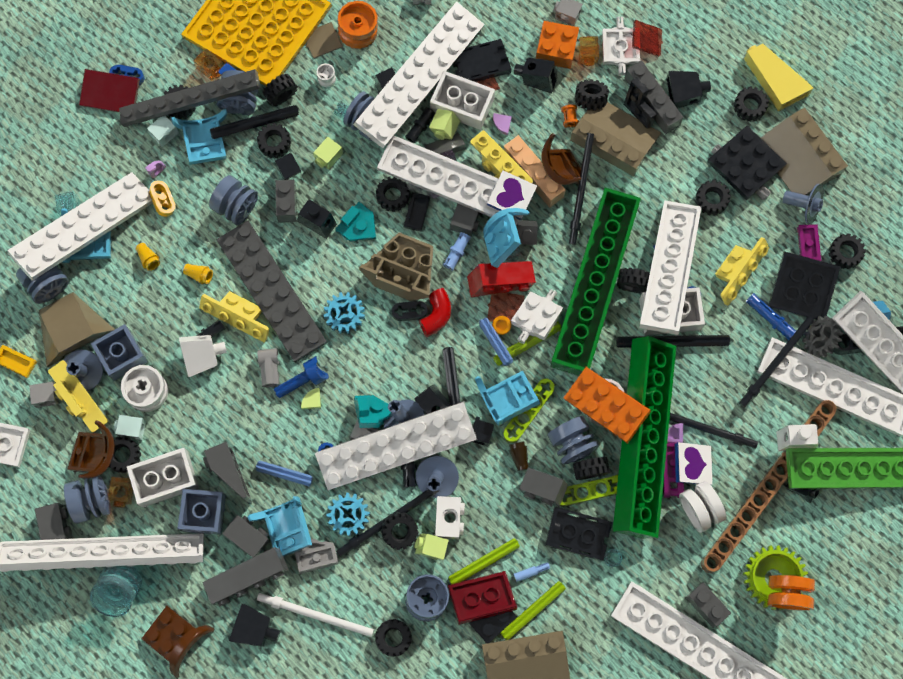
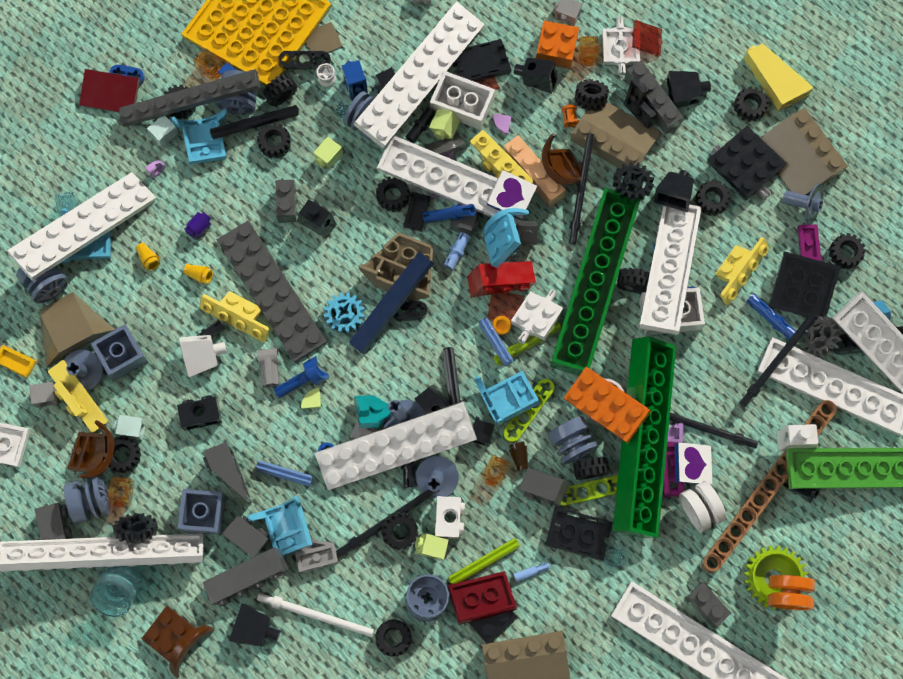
white wheel [121,365,168,412] -> none
white brick [127,448,199,508] -> none
yellow plate [149,181,175,217] -> none
sand blue wheel [209,175,258,225] -> none
black panel [275,153,301,180] -> none
medium azure gear [326,493,370,537] -> none
teal plate [335,202,376,242] -> none
orange wheel [338,1,378,49] -> none
red cylinder [419,288,452,337] -> none
lime axle [501,581,566,640] -> none
black axle [616,335,731,348] -> none
none -> black gear [113,513,158,544]
none -> black brick [177,395,222,431]
none -> dark purple brick [184,212,212,240]
none -> black beam [277,51,331,69]
none -> blue brick [341,60,368,100]
none -> dark blue tile [349,252,434,354]
none -> blue pin [423,204,476,223]
none -> clear orange brick [482,454,510,488]
none -> black gear [612,162,654,202]
none -> black torso [654,170,694,212]

